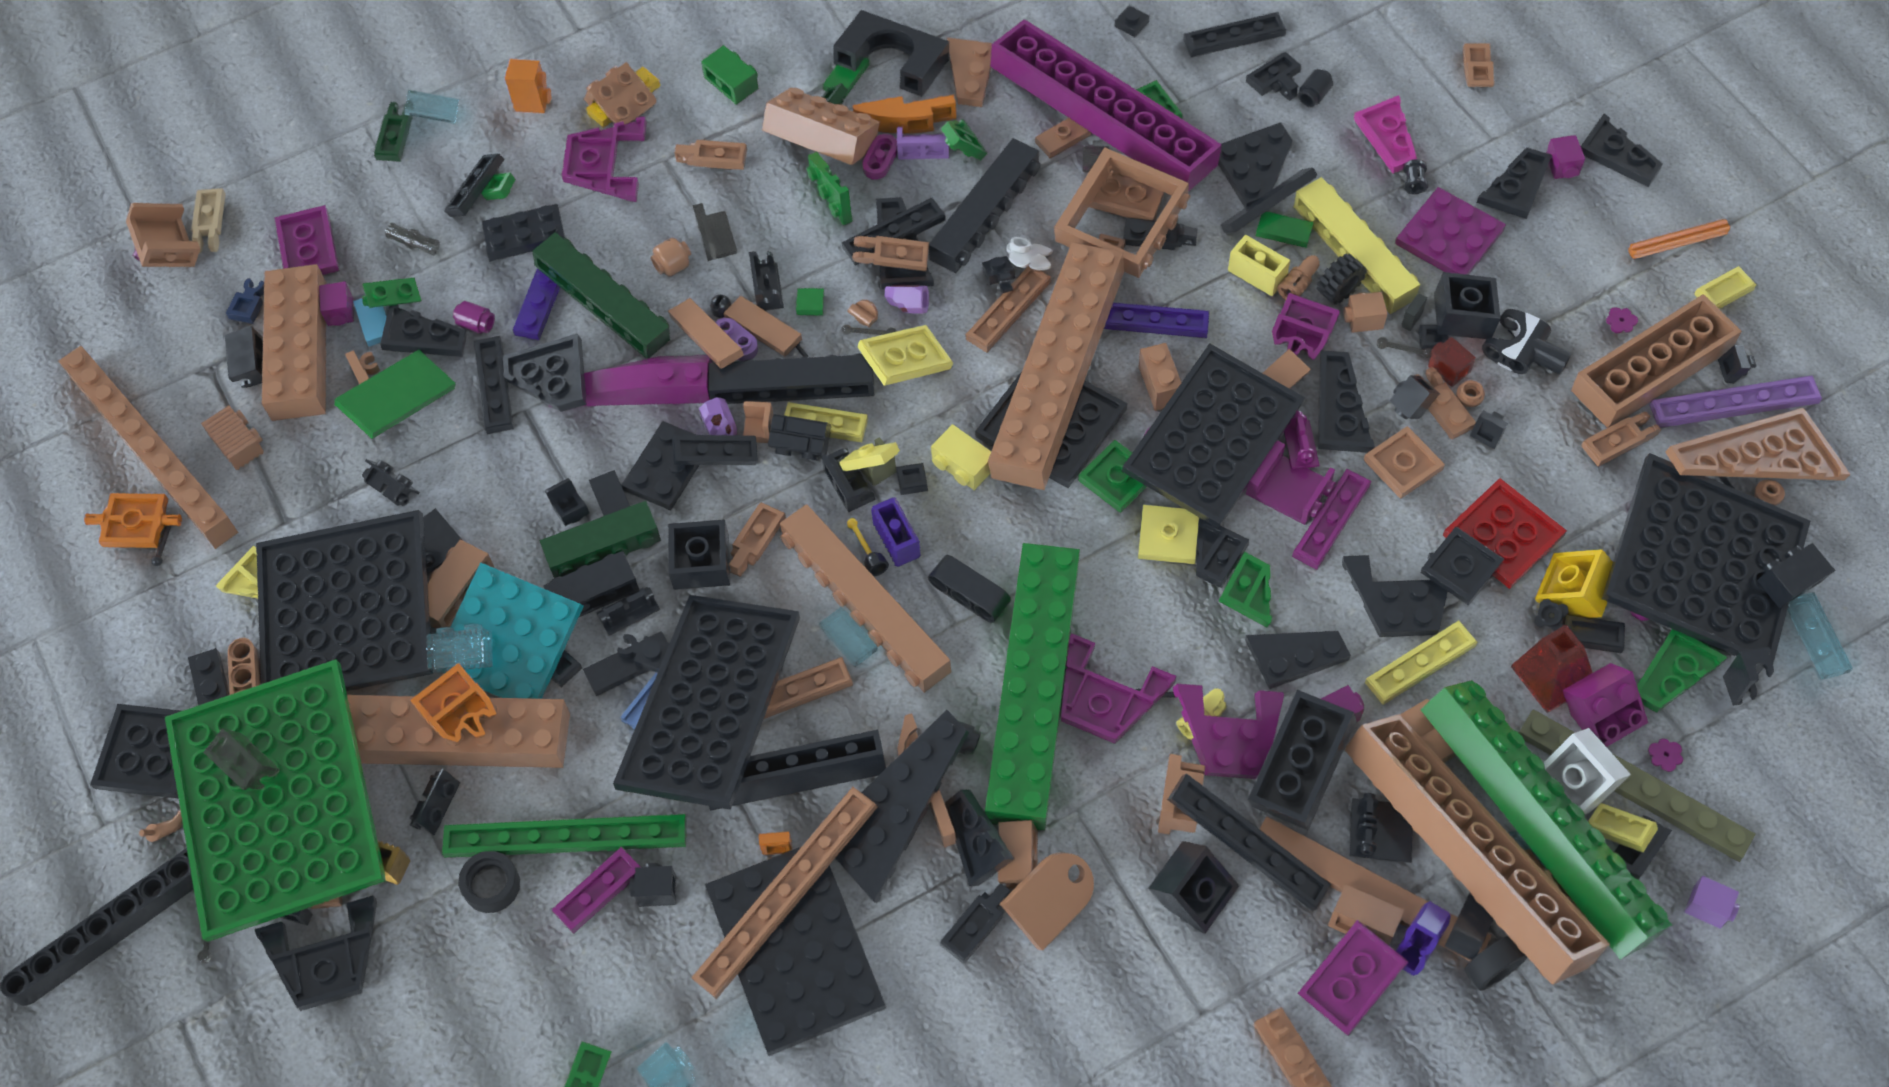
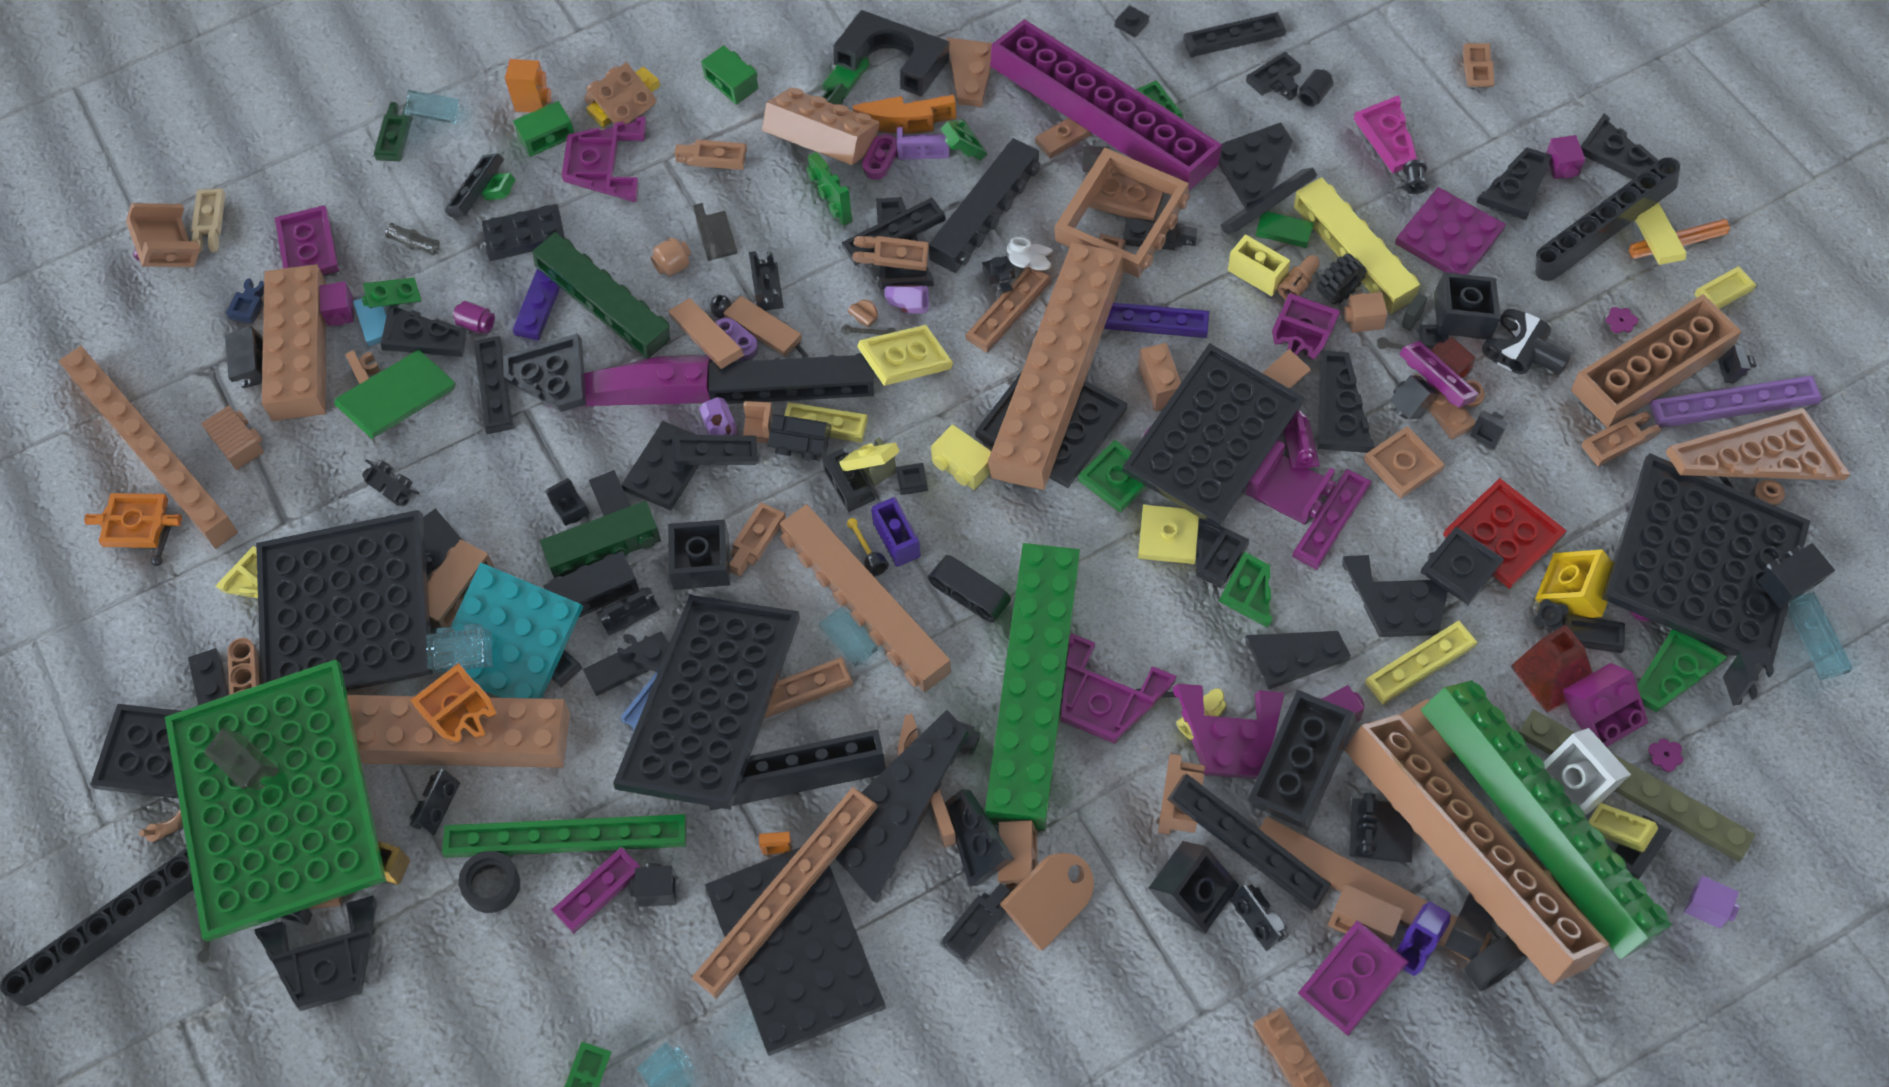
green tile [796,288,825,316] -> none
none -> green brick [513,101,574,157]
none -> black hinge [1230,884,1289,951]
none -> magenta plate [1399,341,1479,408]
none -> black beam [1535,157,1680,281]
none -> light yellow tile [1635,202,1687,265]

